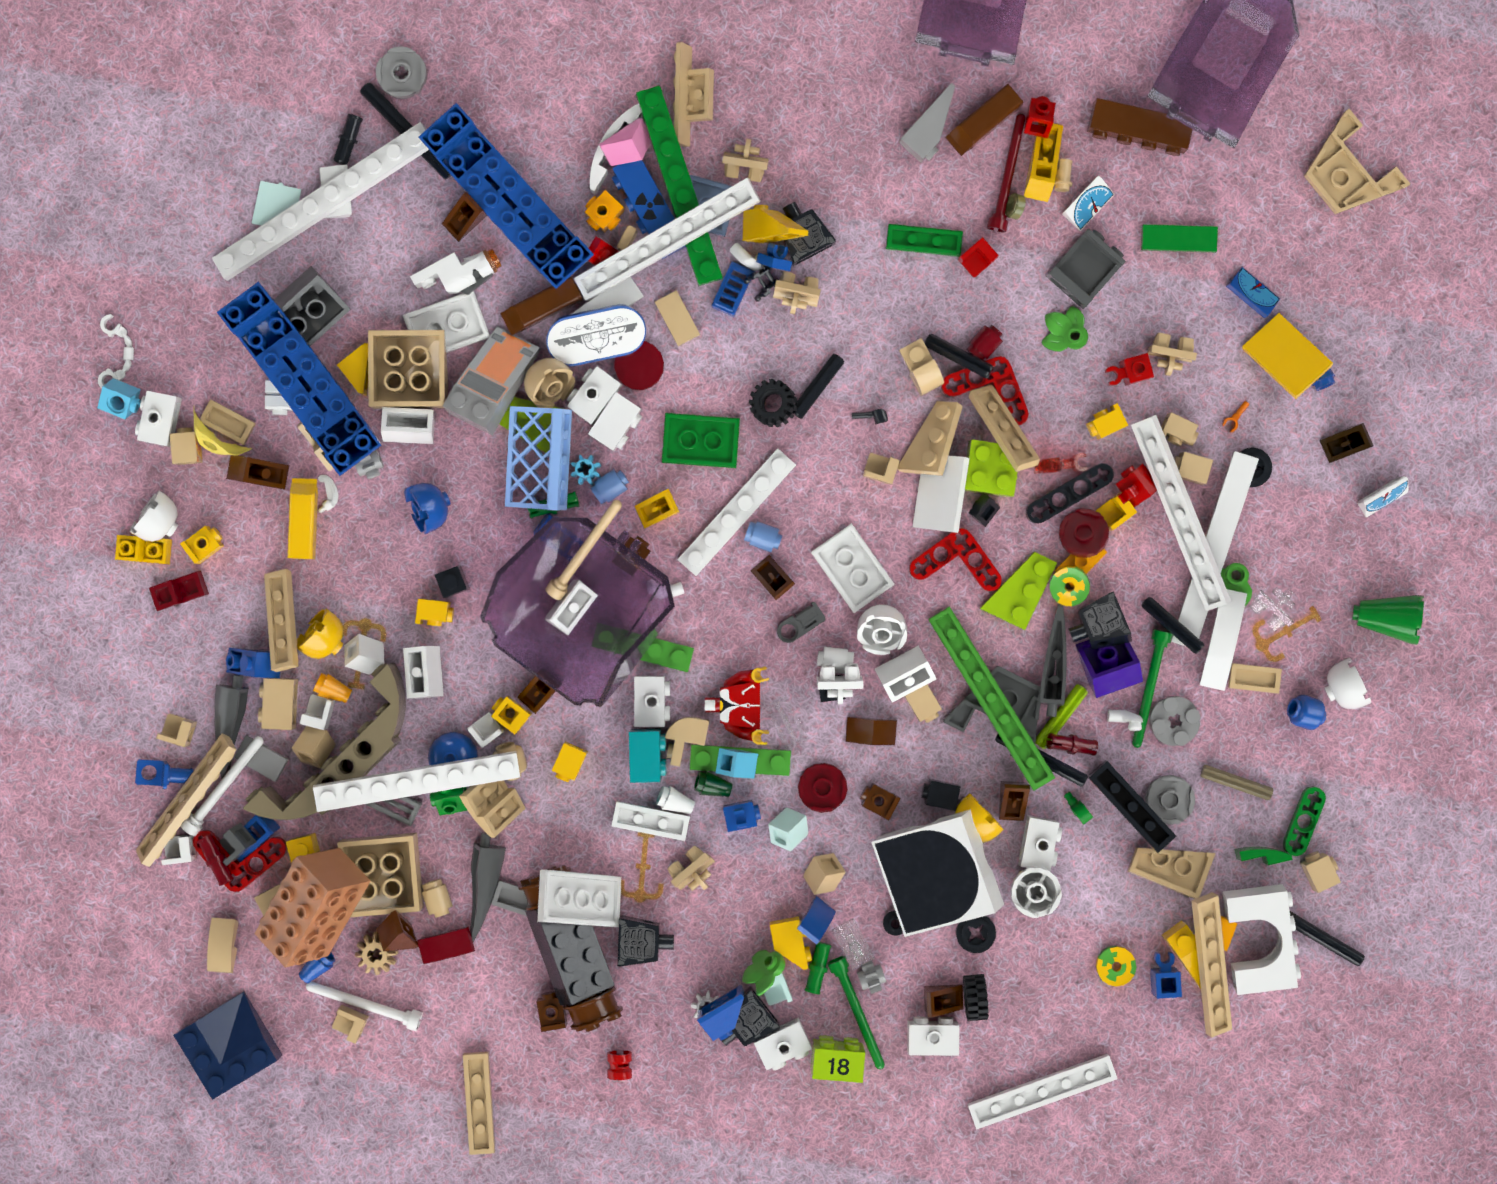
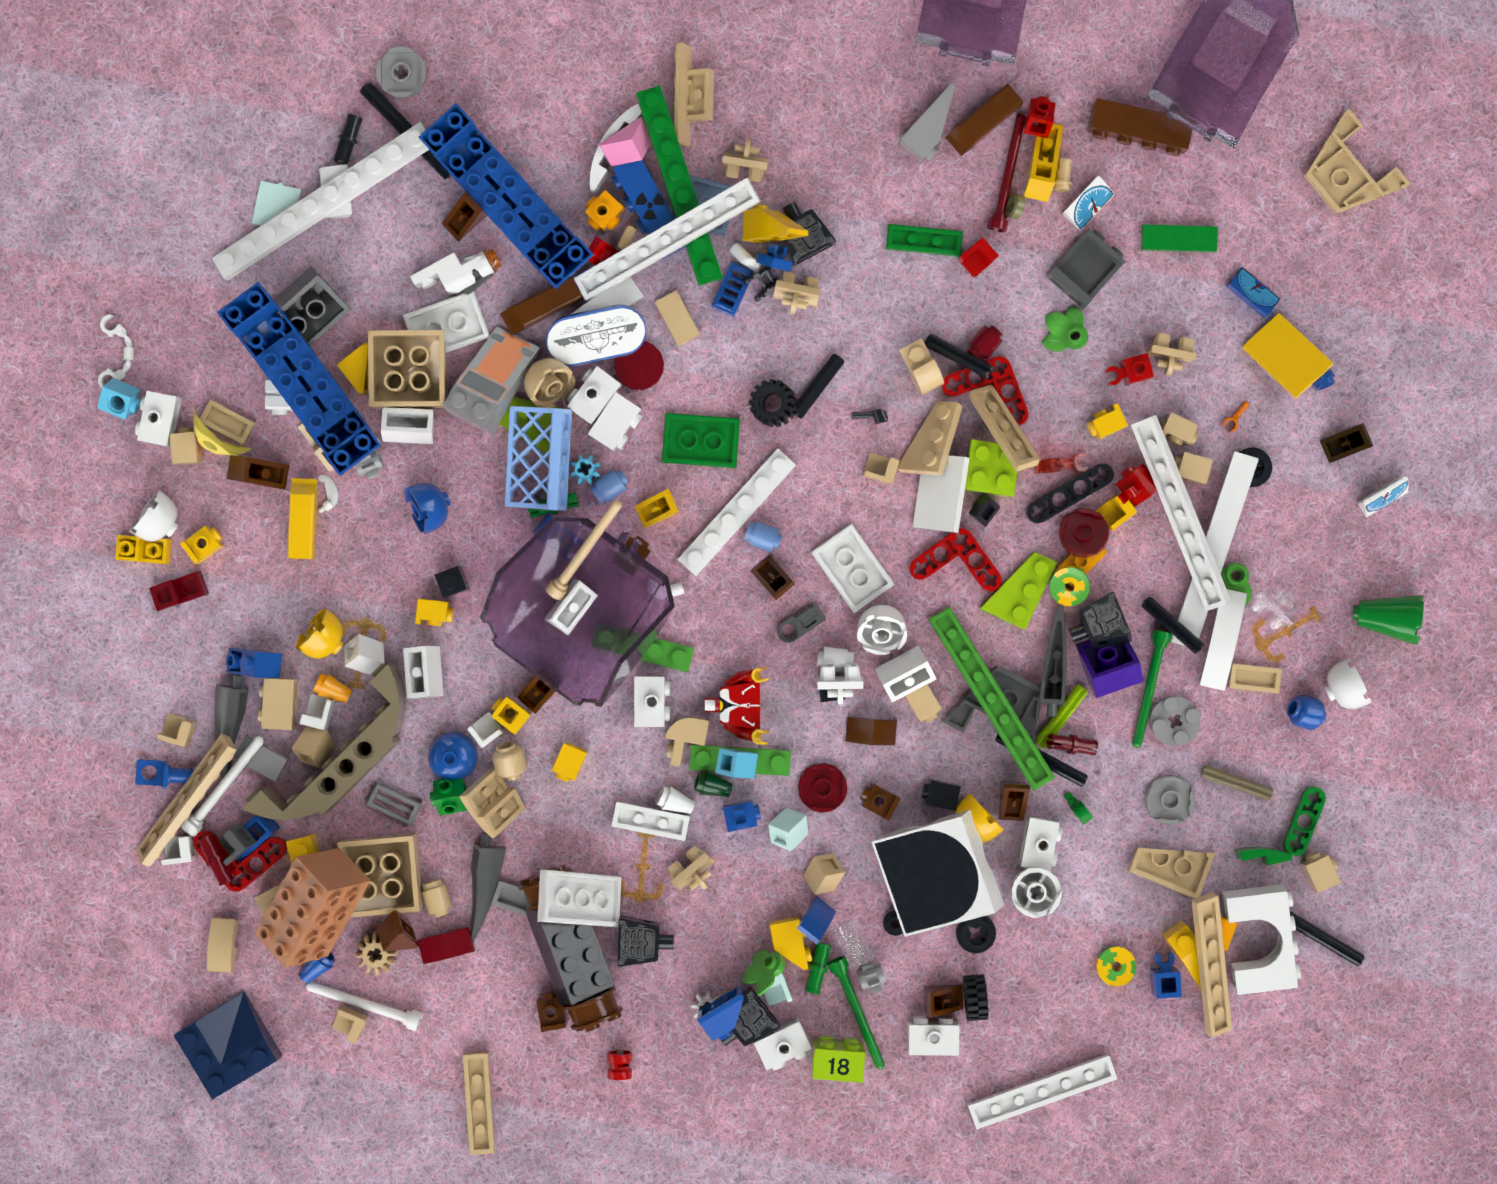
tan plate [264,569,299,672] -> none
white plate [313,751,520,812] -> none
teal brick [629,728,667,783] -> none
black brick [1088,760,1177,853] -> none
white arm [1107,709,1143,731] -> none

